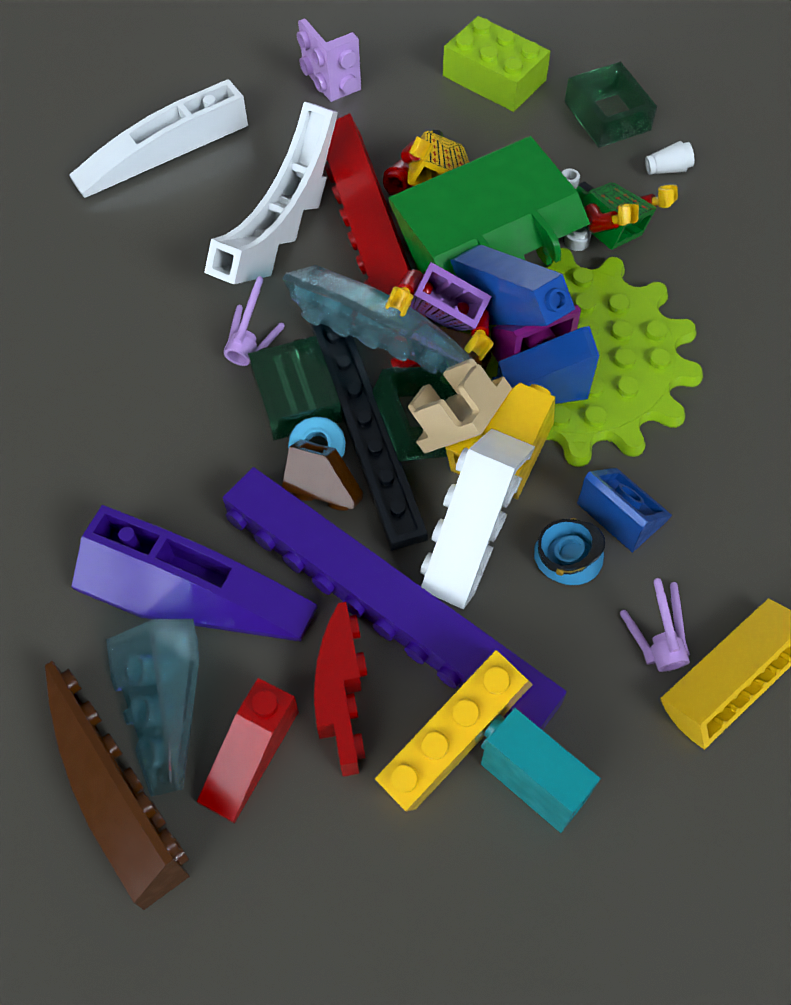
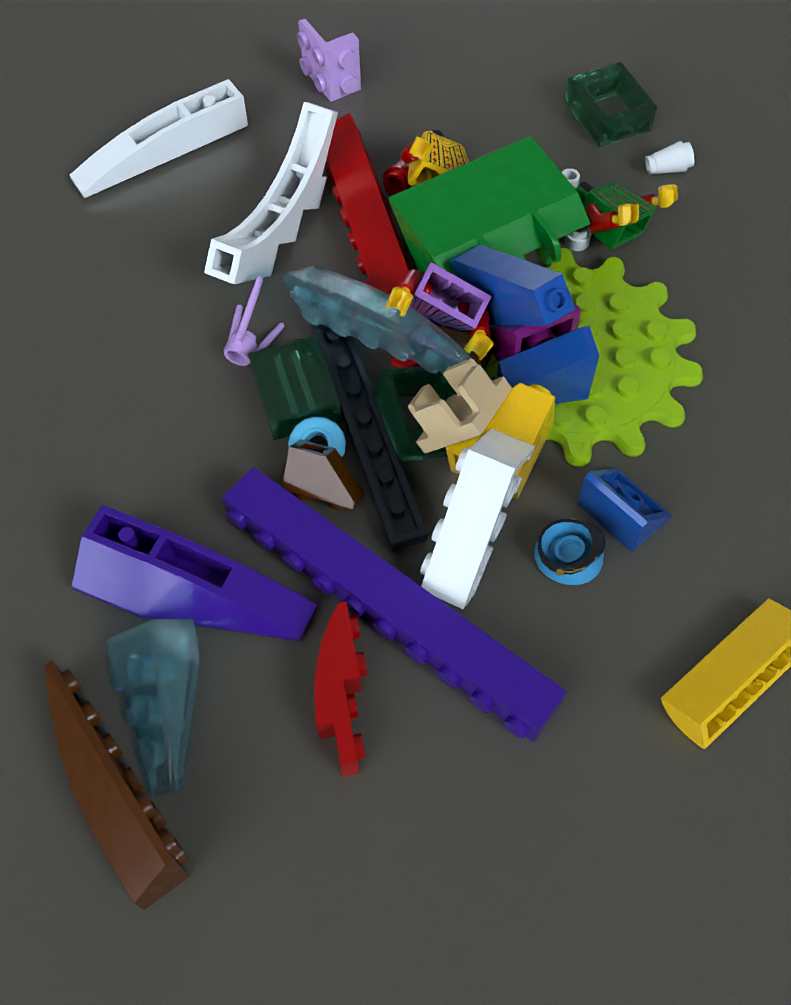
red slope [197,678,299,824] -> none
yellow brick [375,650,533,811] -> none
lime brick [443,16,551,112] -> none
teal brick [481,708,601,833] -> none
lavender plant [620,578,690,672] -> none

